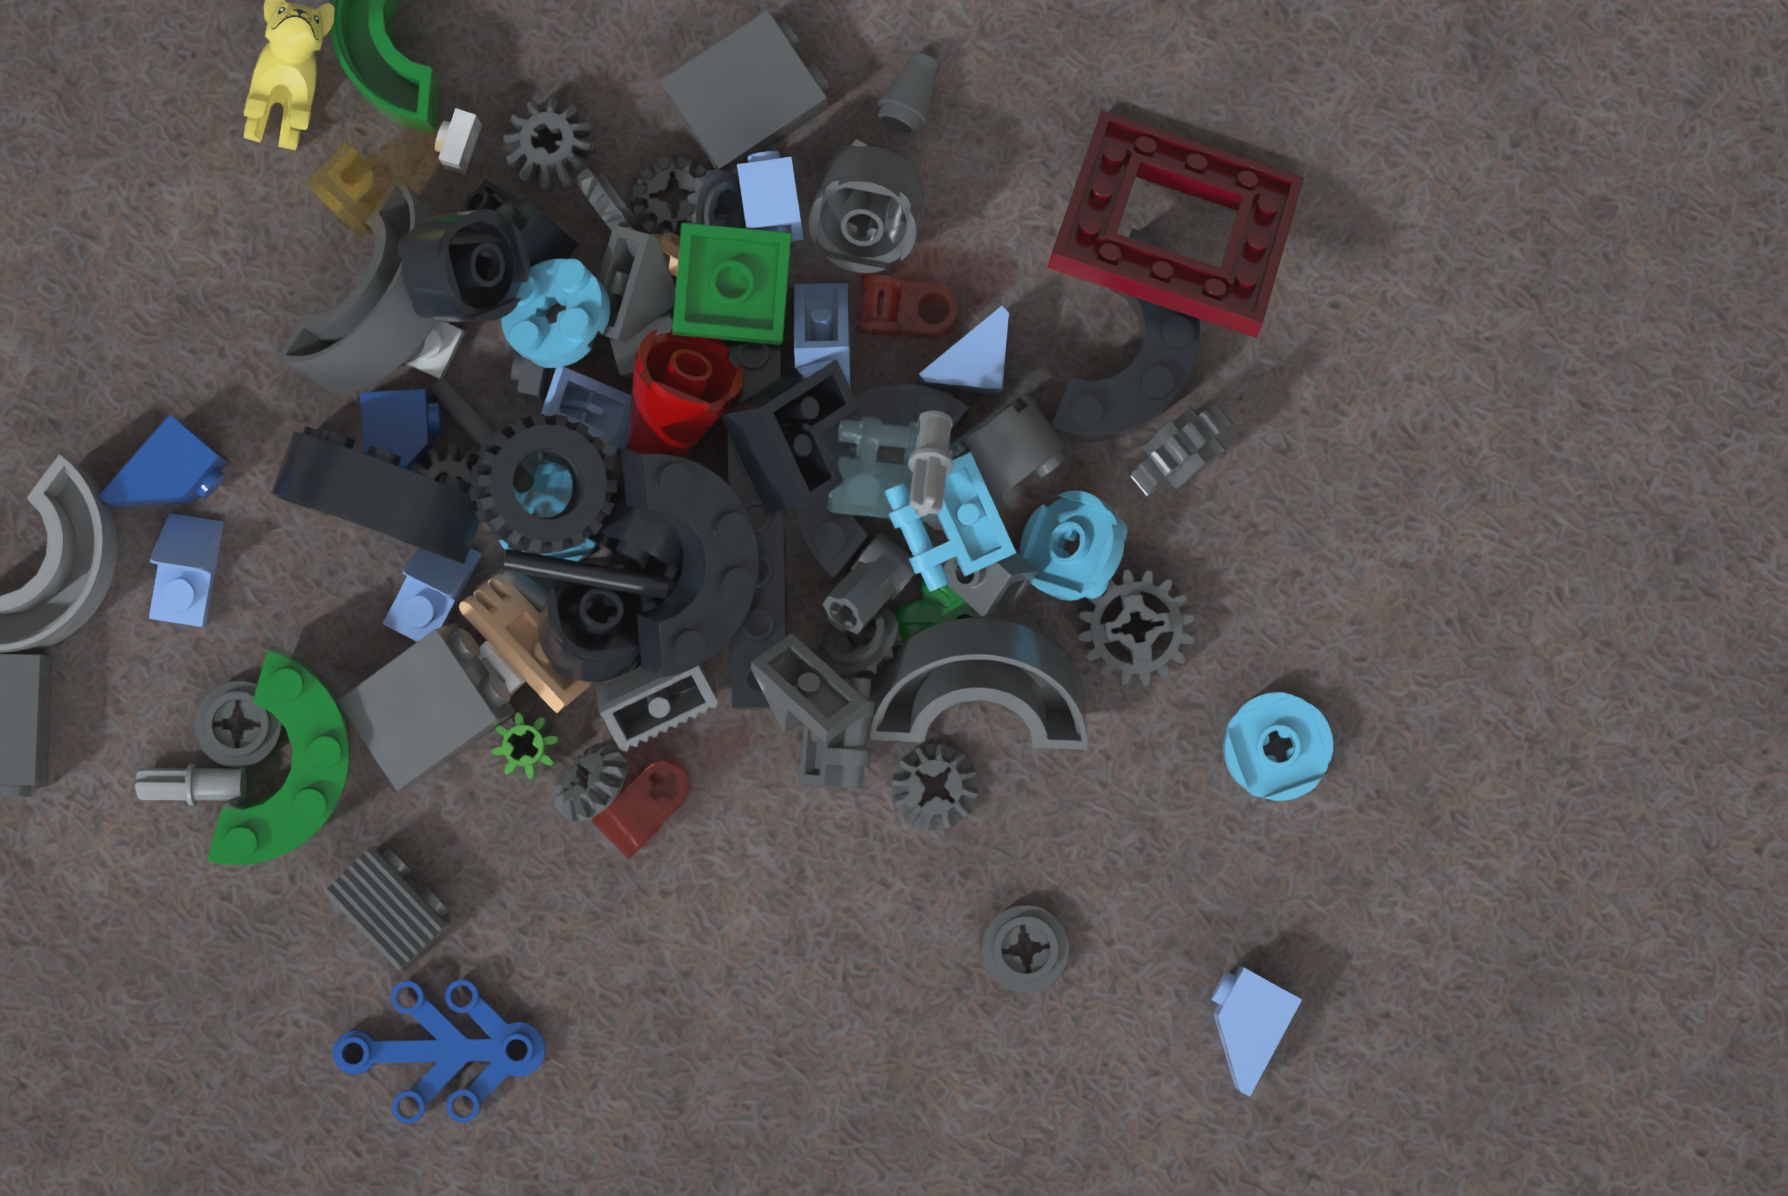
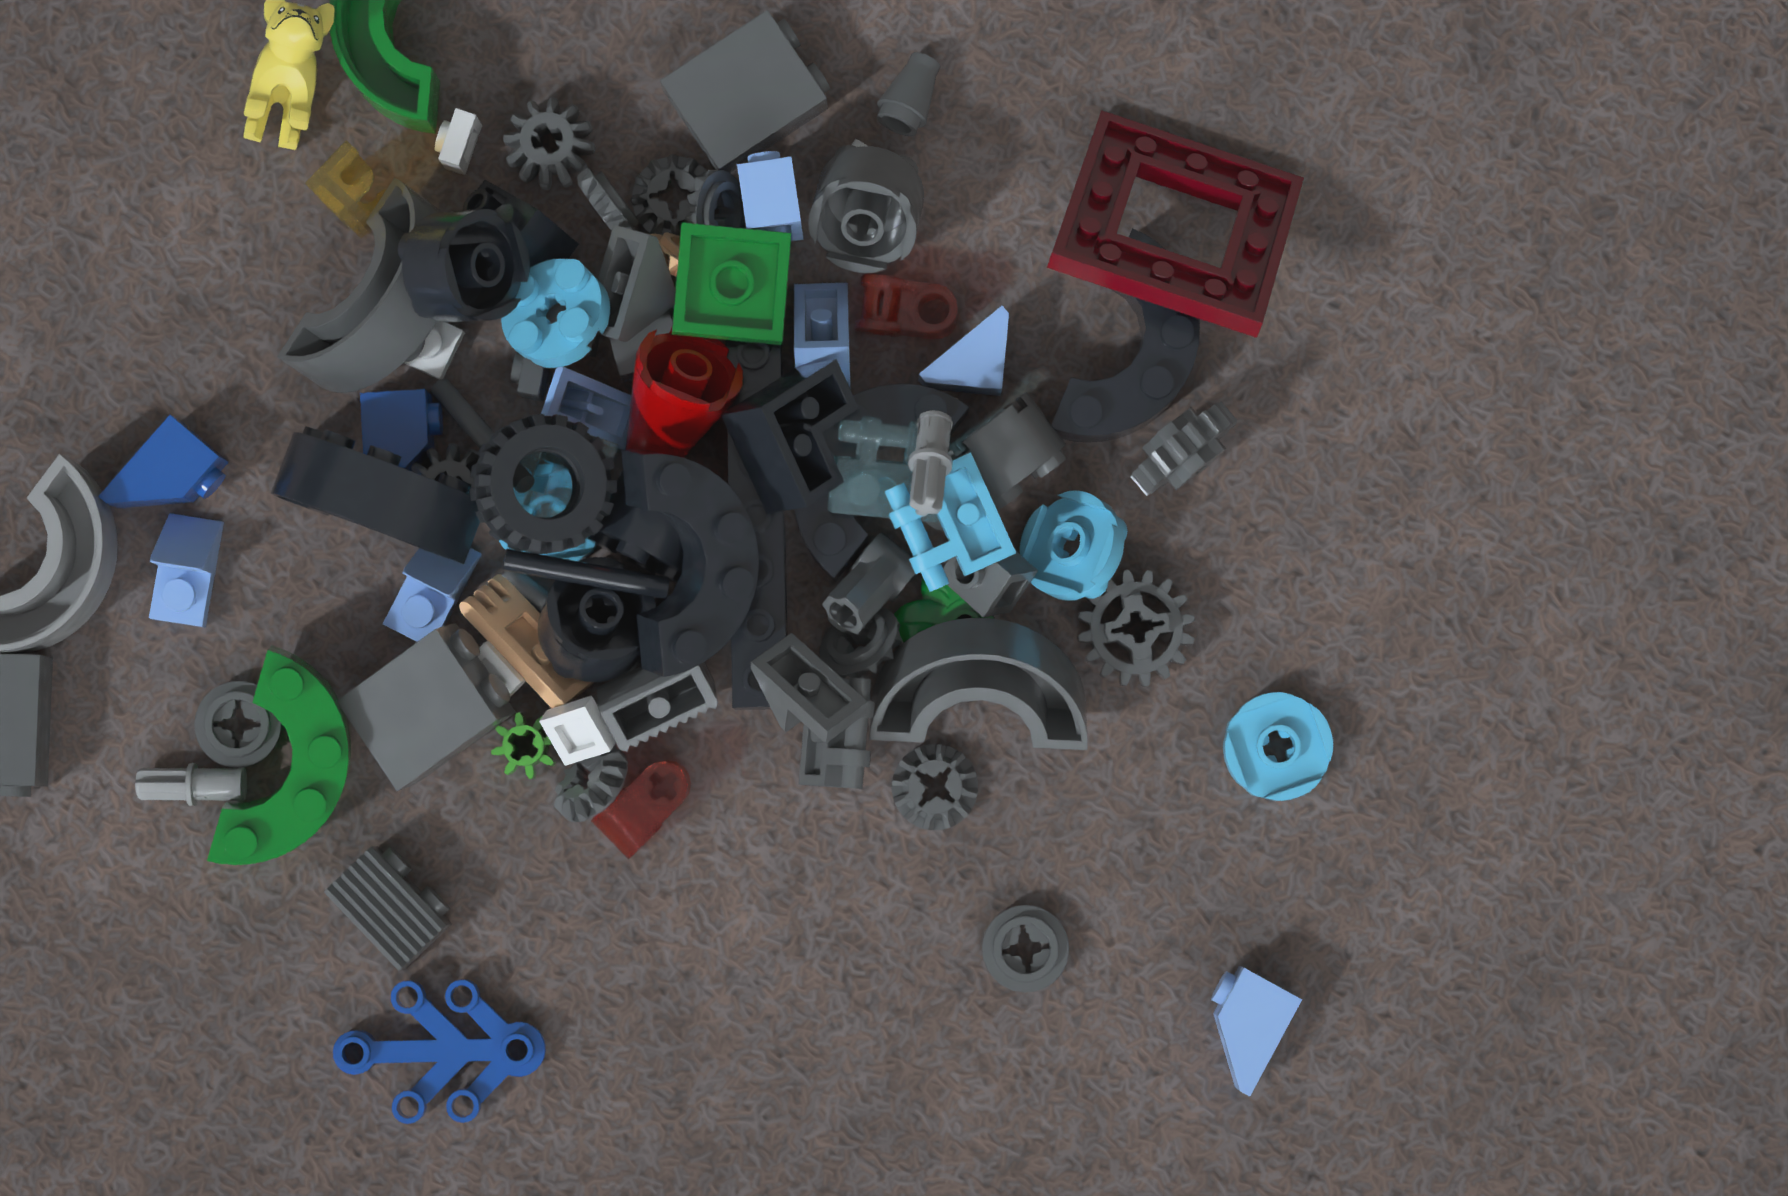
none -> white plate [539,696,616,766]

